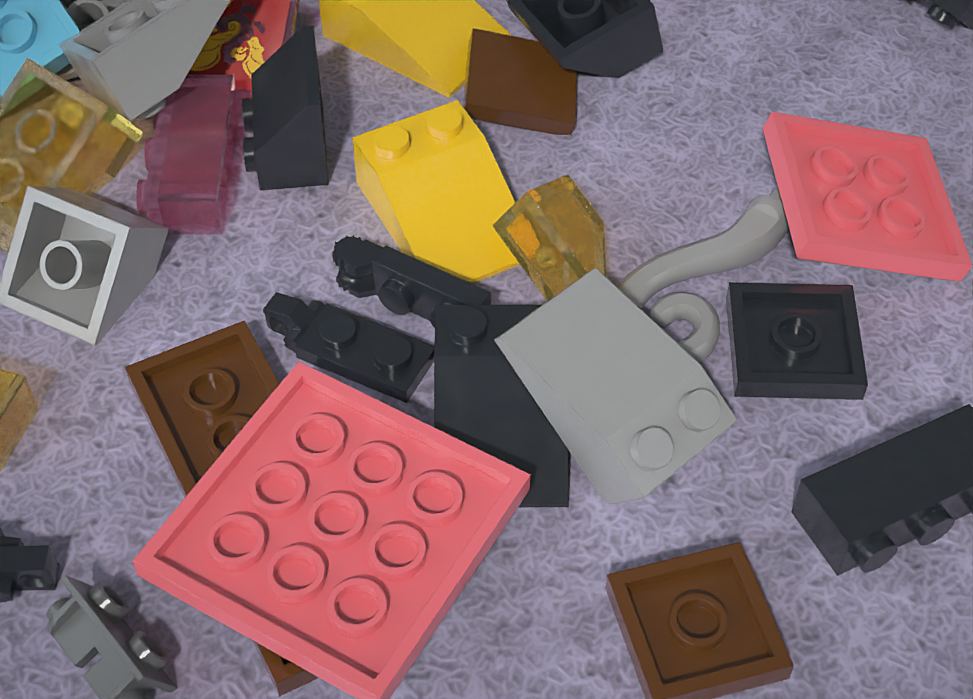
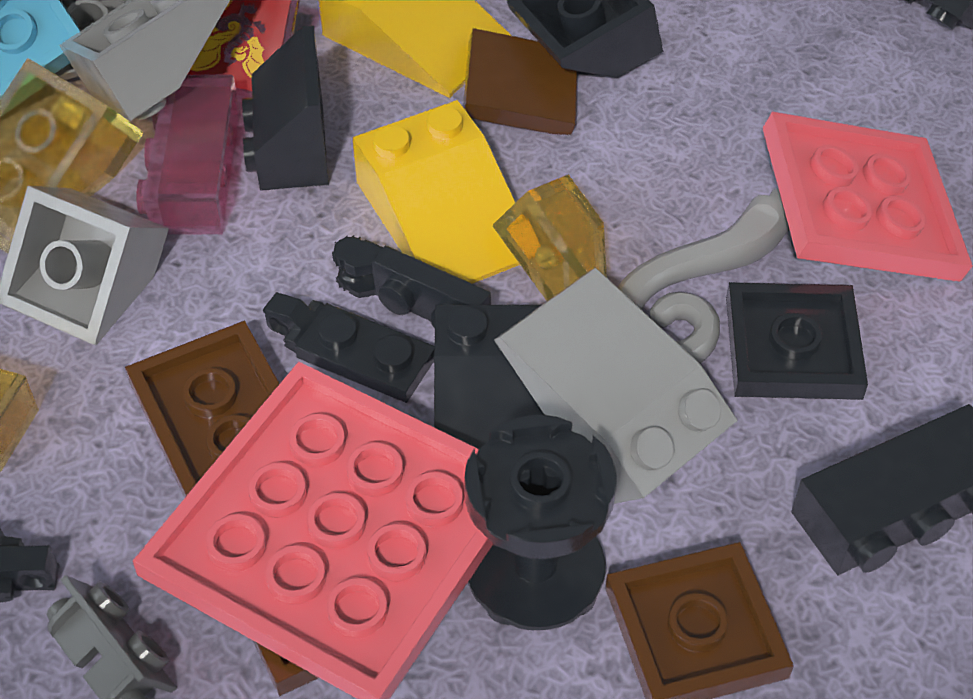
none -> black piece [465,415,616,631]

